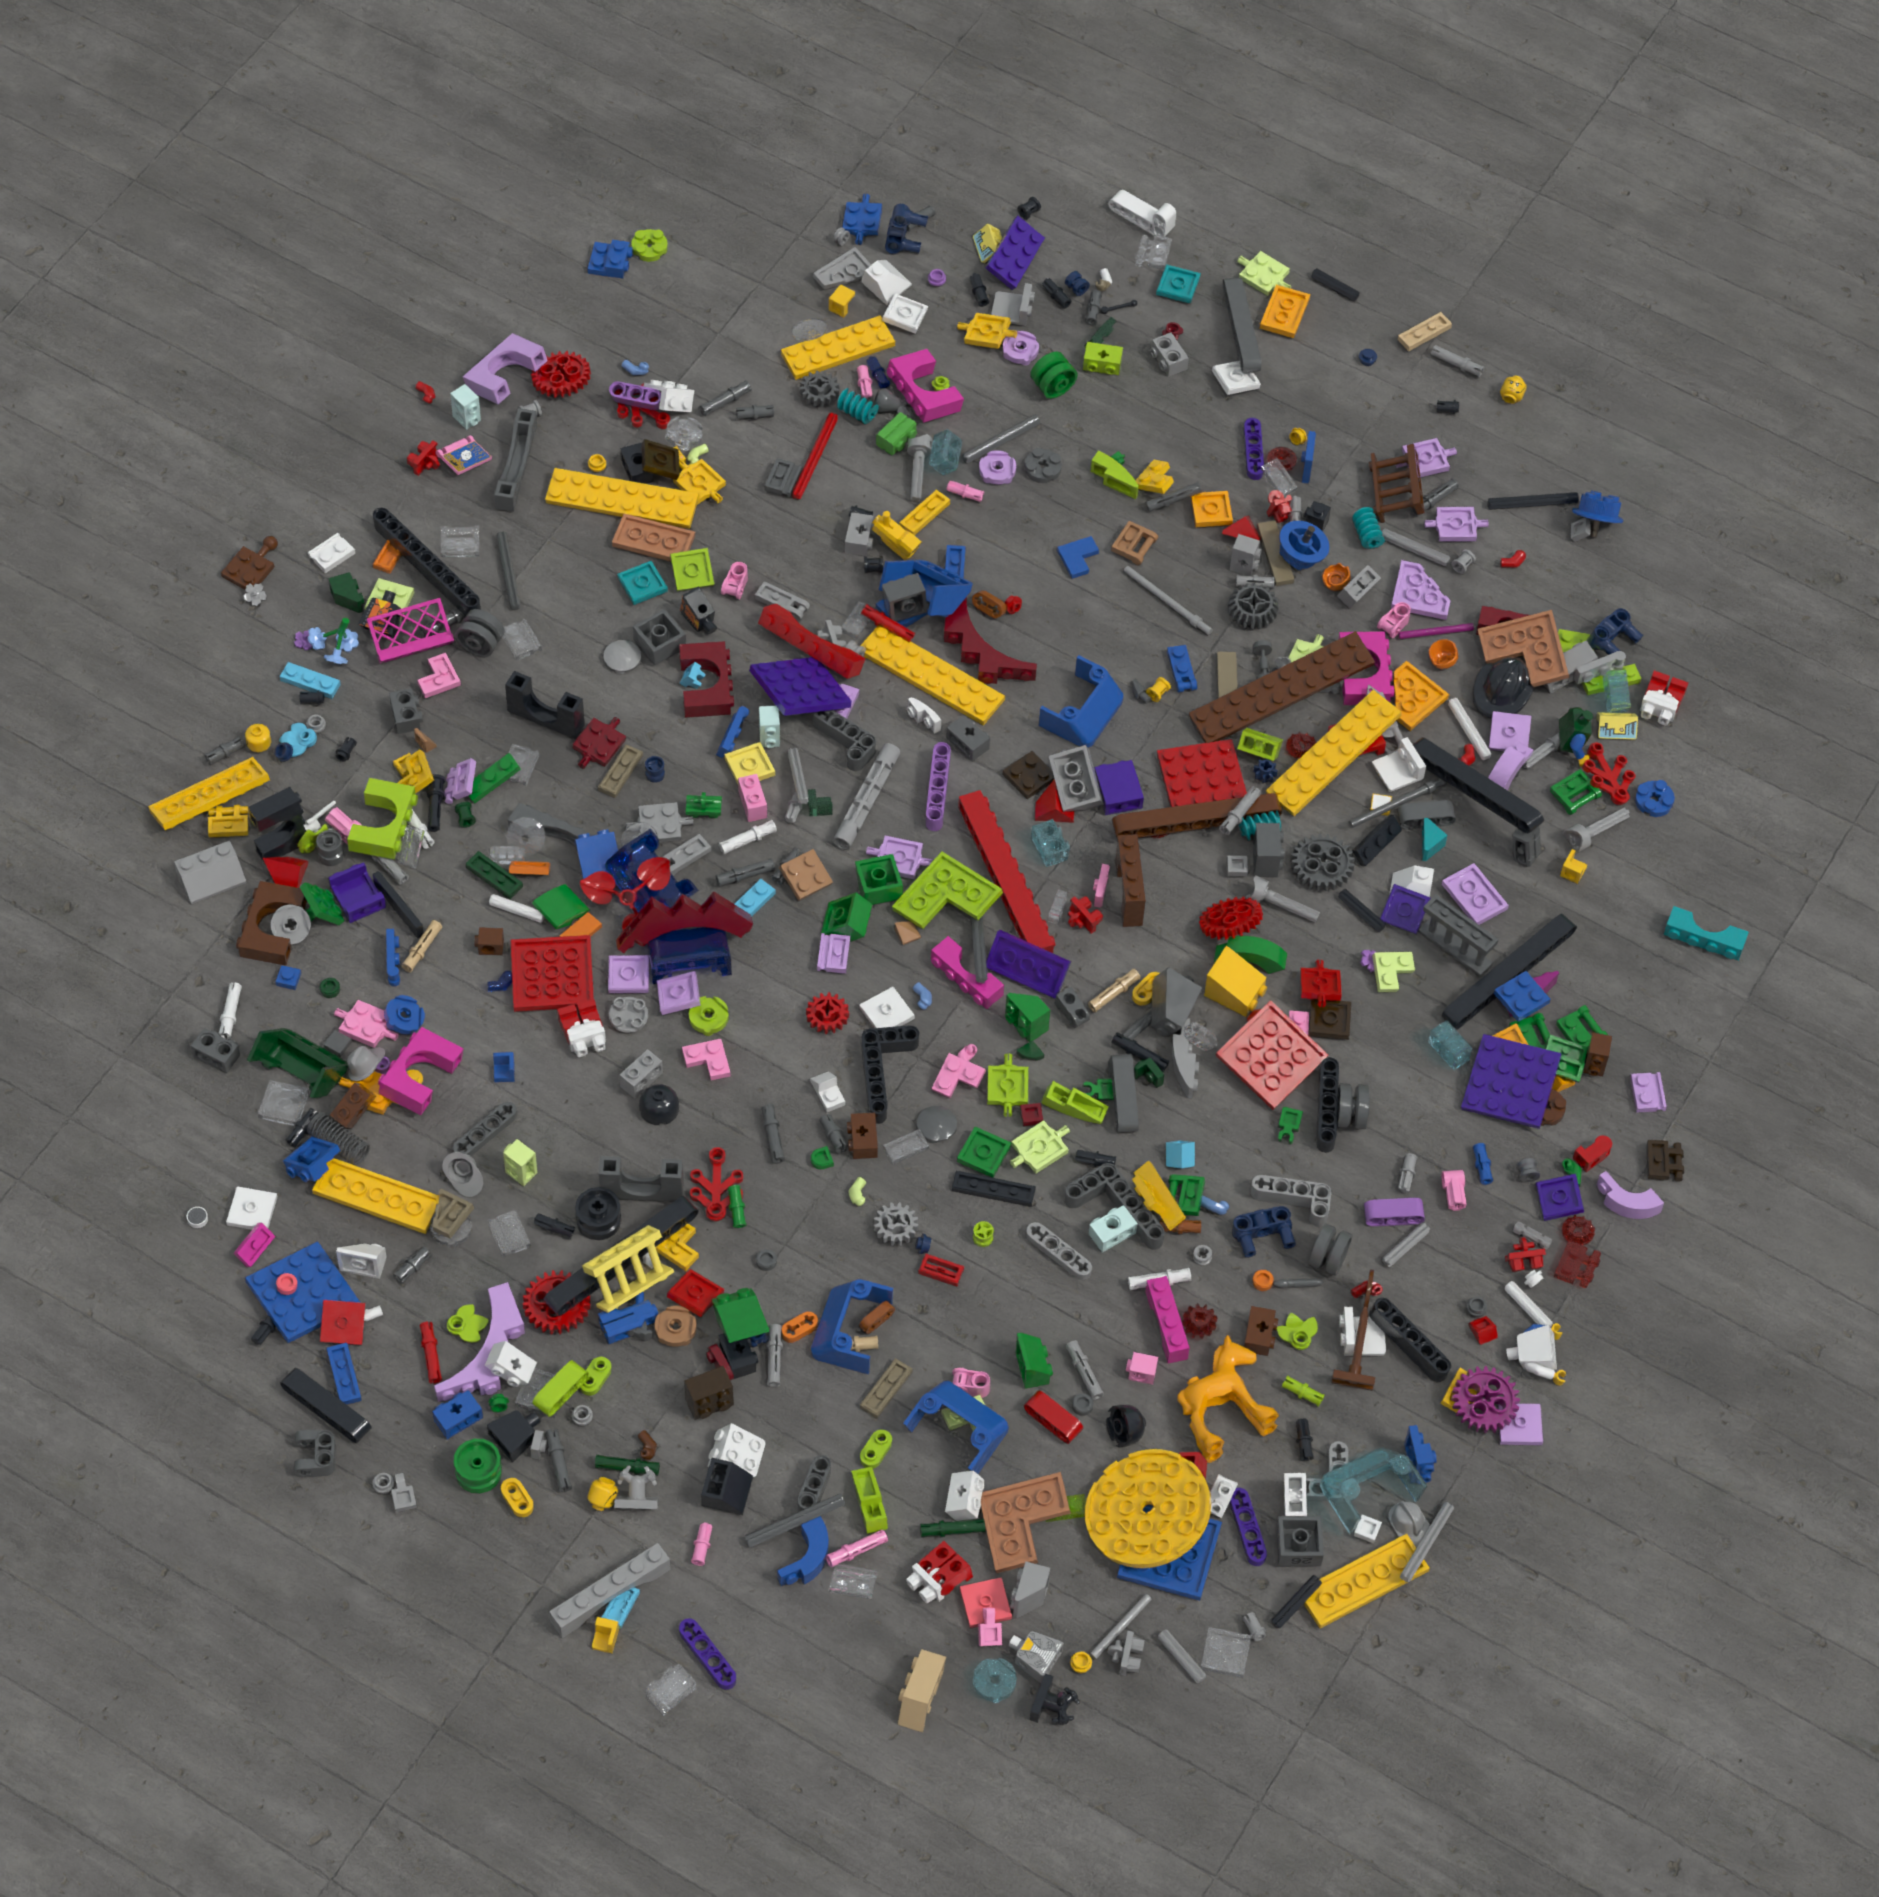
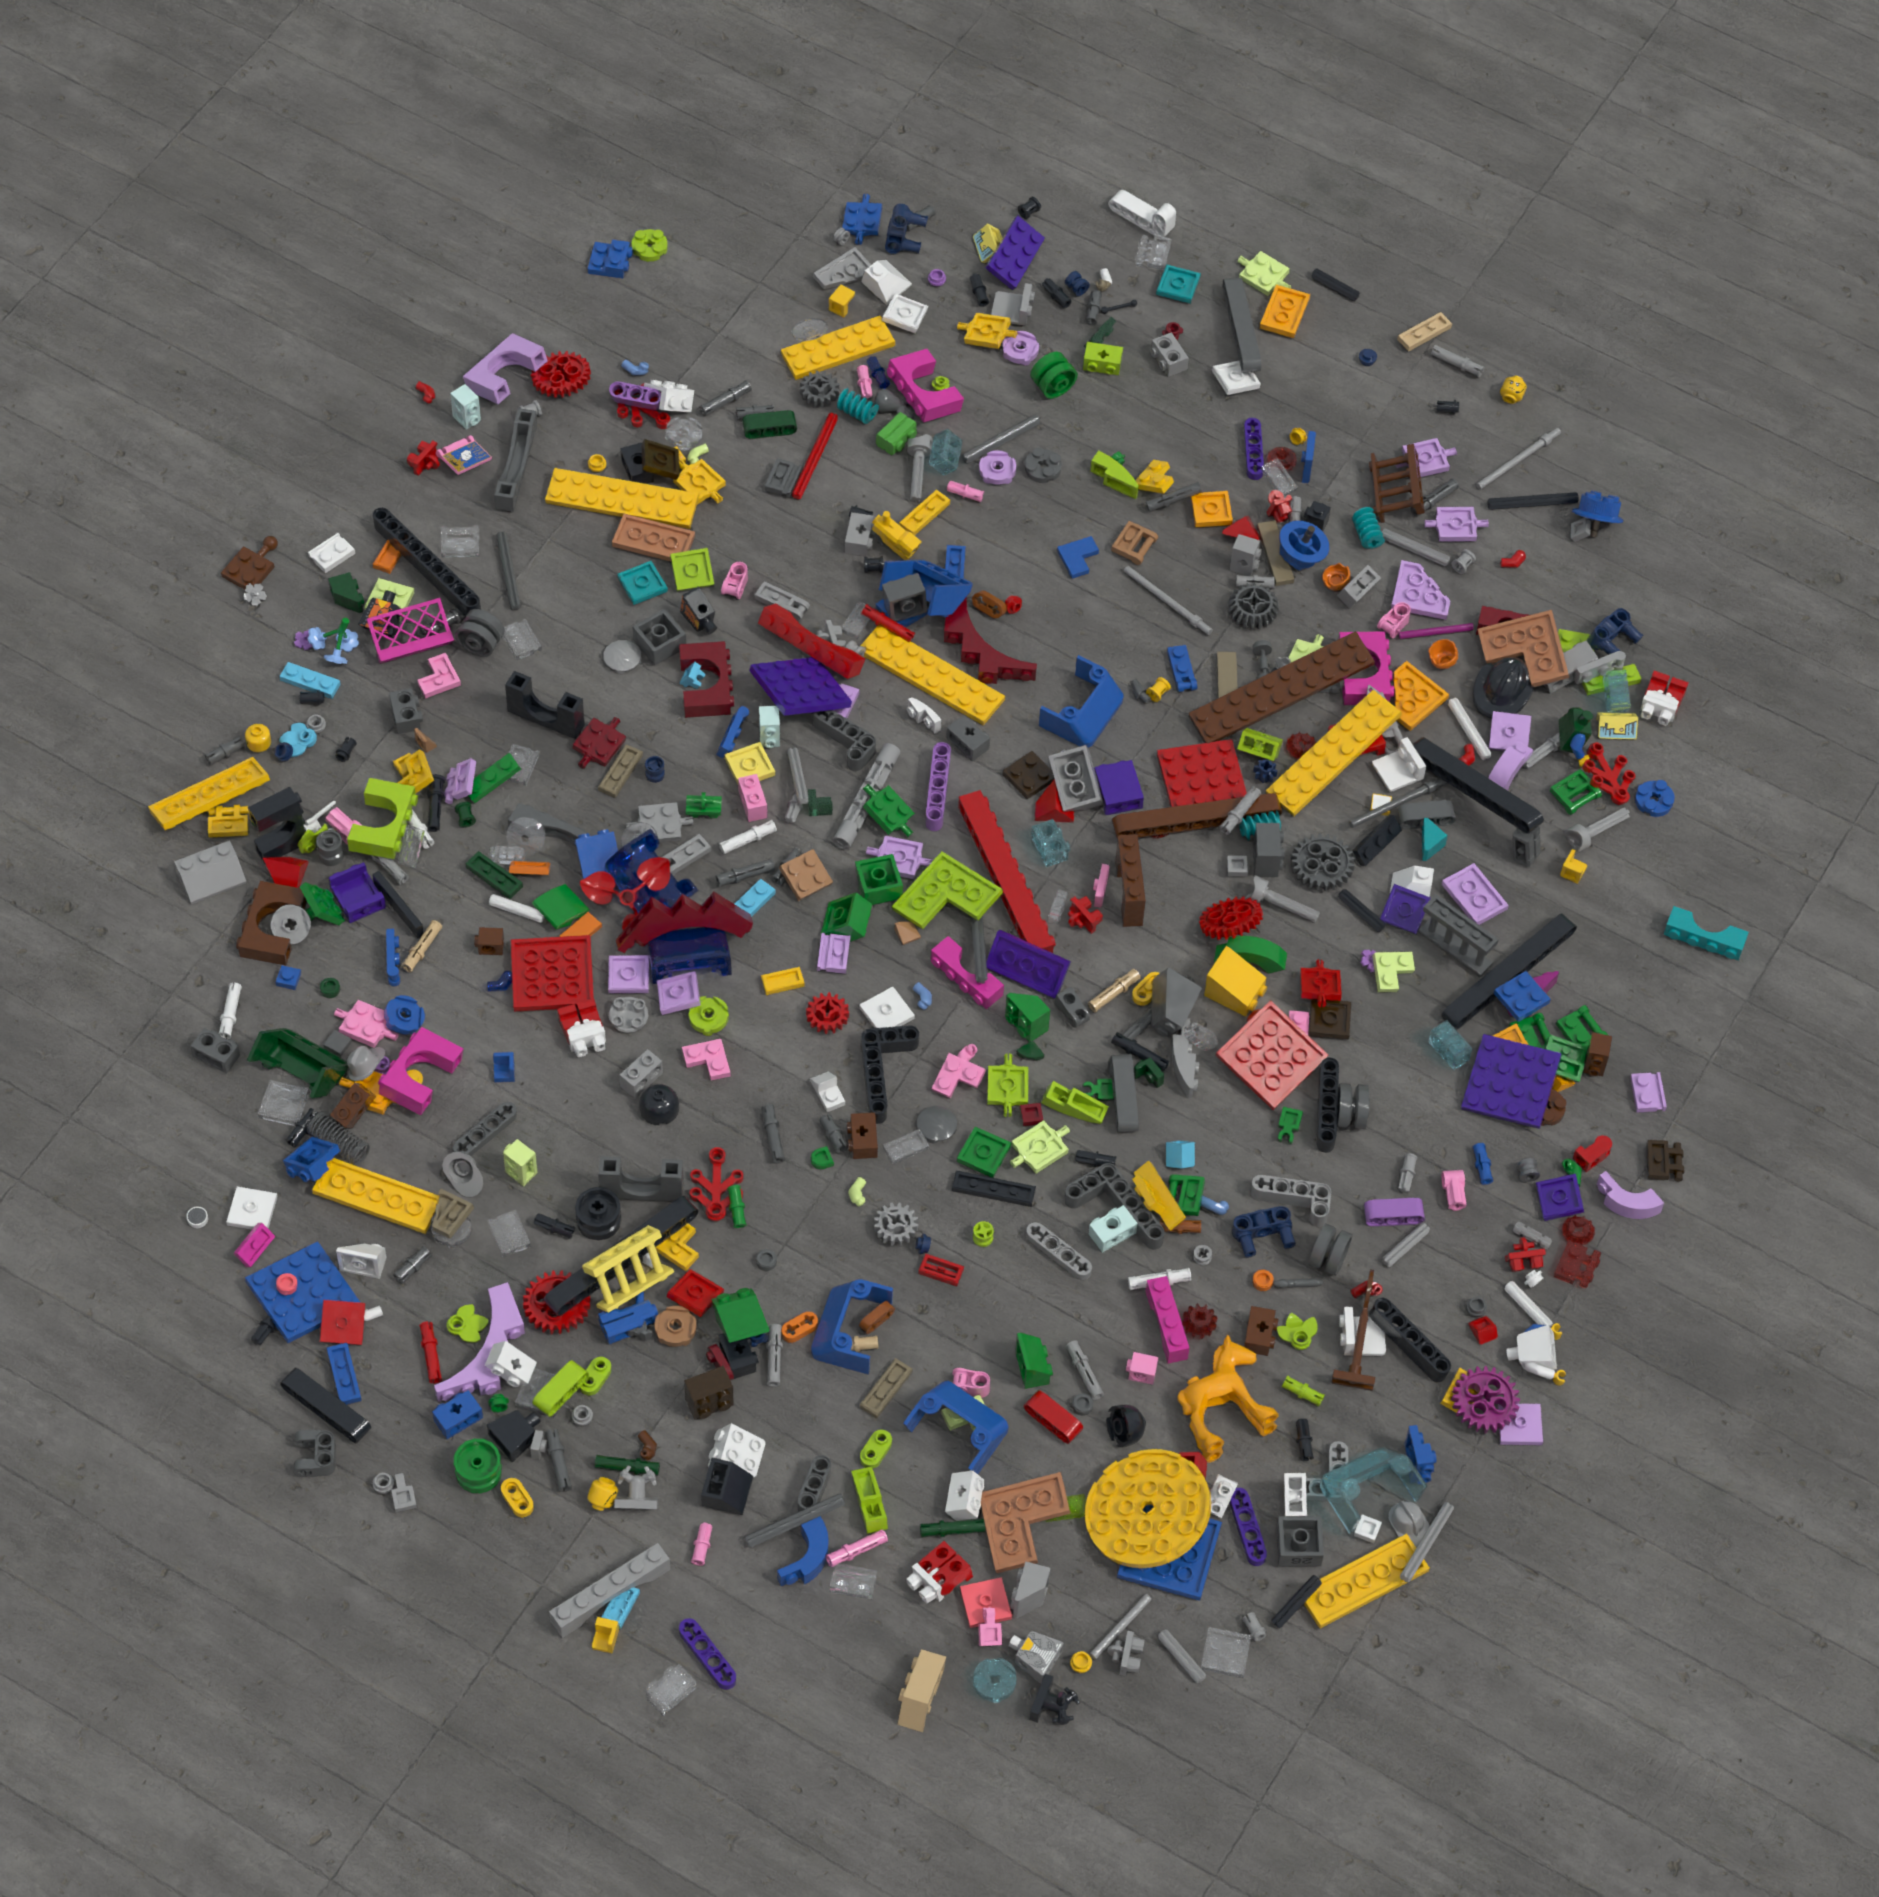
none -> dark green beam [742,410,797,439]
none -> yellow tile [761,967,805,995]
none -> green plate [862,784,915,838]
none -> light grey bar [1476,428,1561,490]

